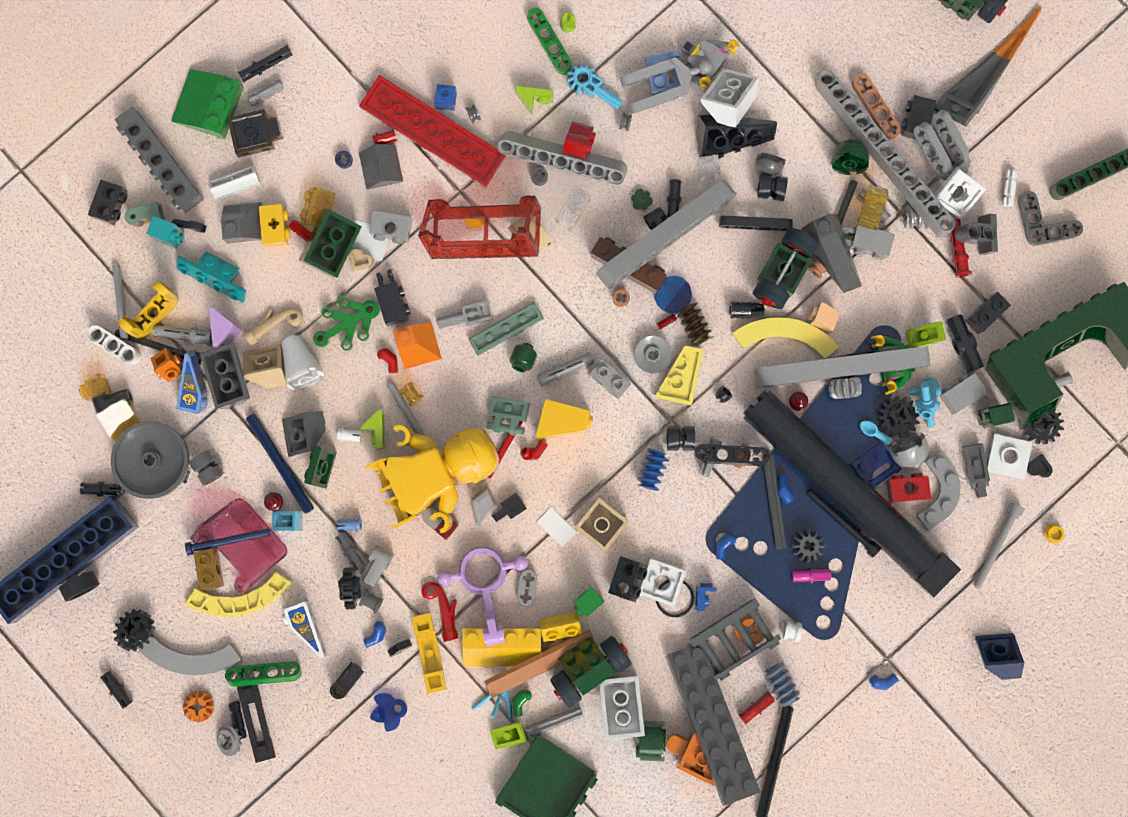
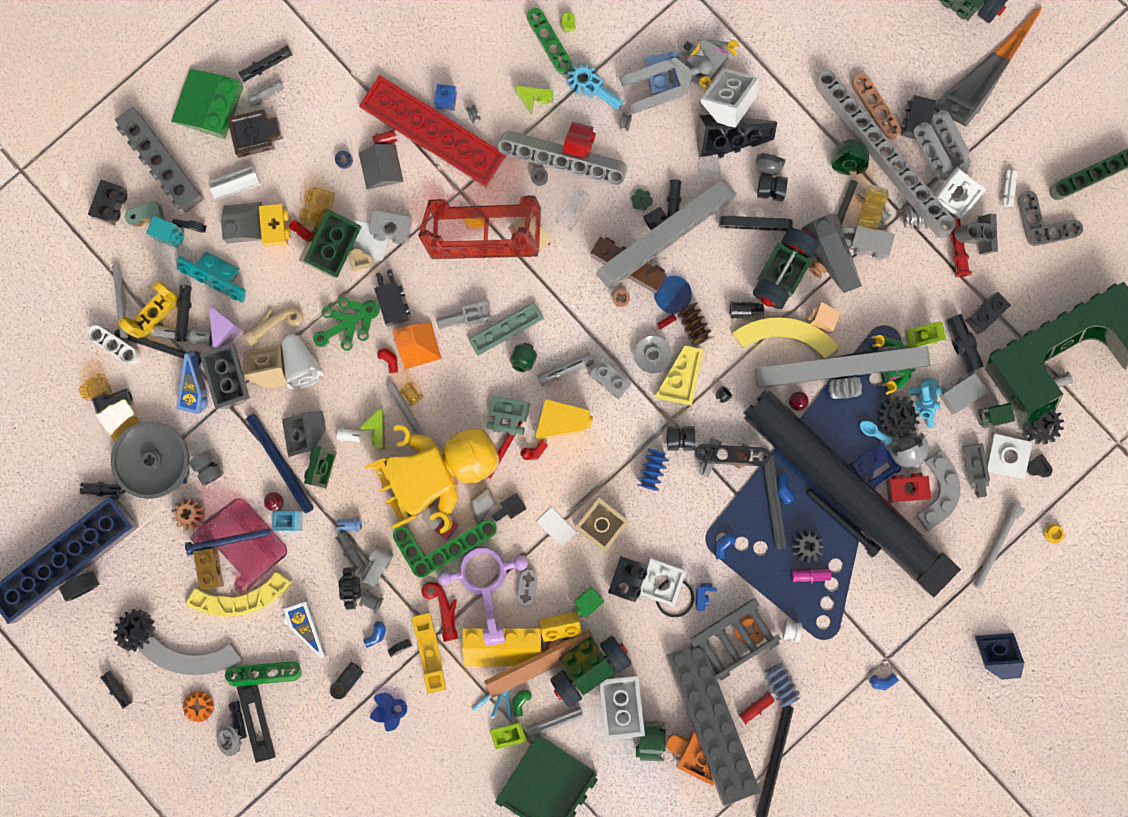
orange brick [150,348,183,382] -> none
none -> nougat gear [171,498,205,530]
none -> black pin [174,285,192,342]
none -> green beam [393,520,497,577]

